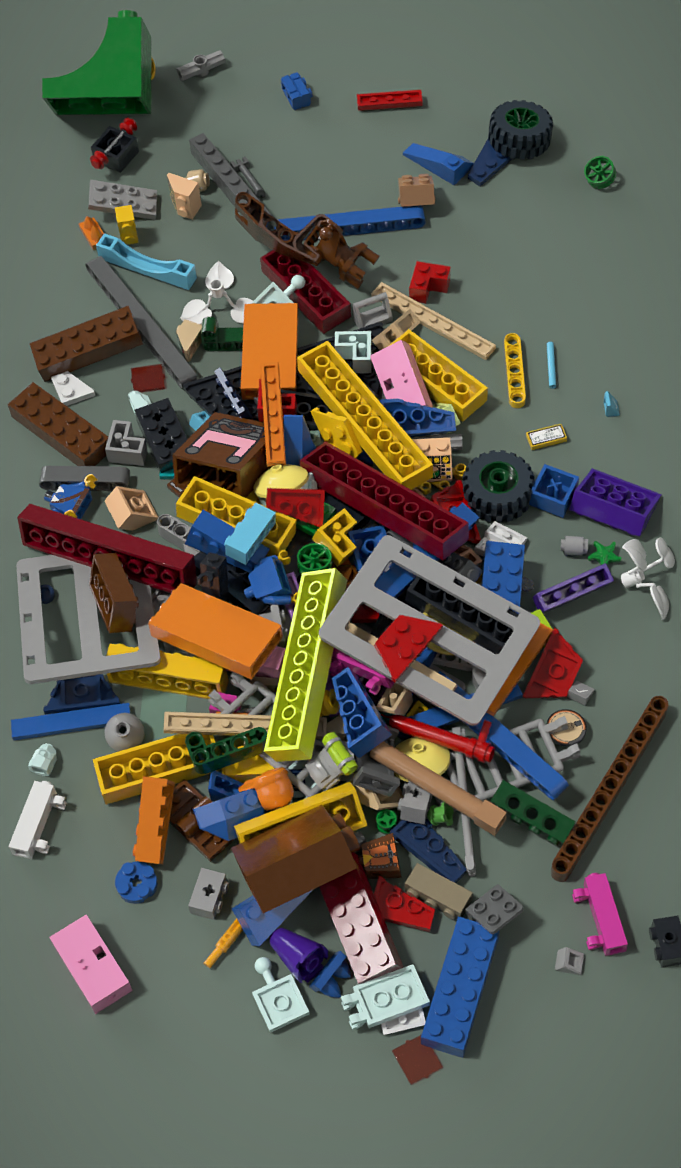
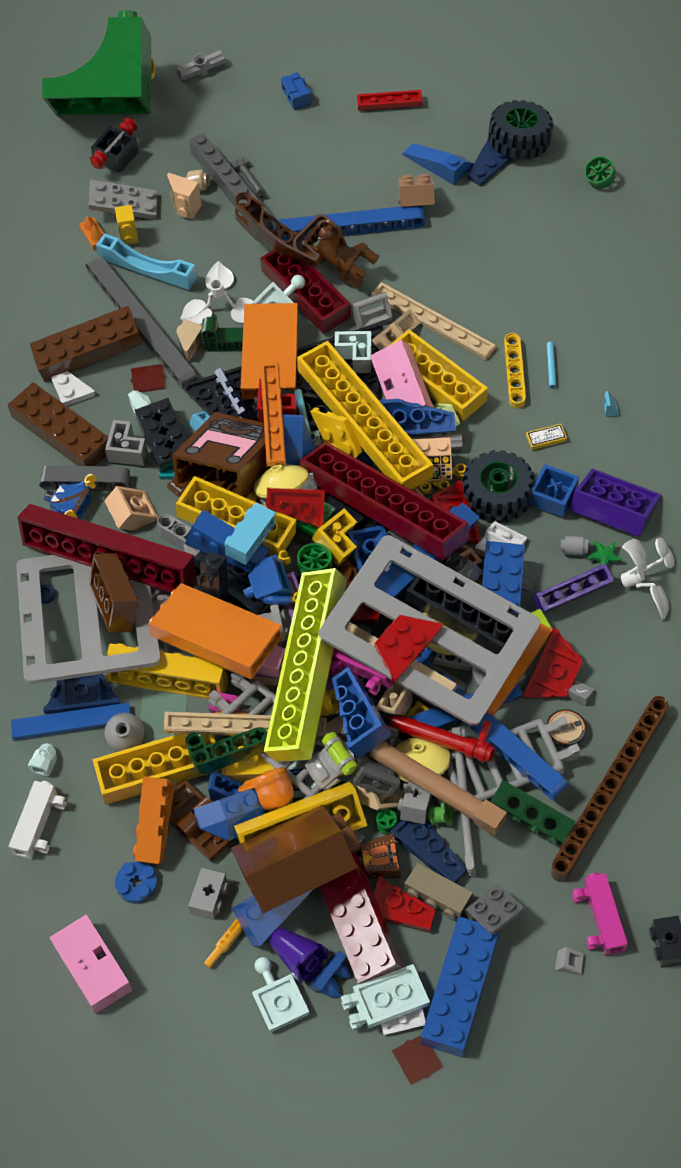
red brick [409,261,451,304] -> none
none -> medium azure piece [294,389,311,436]

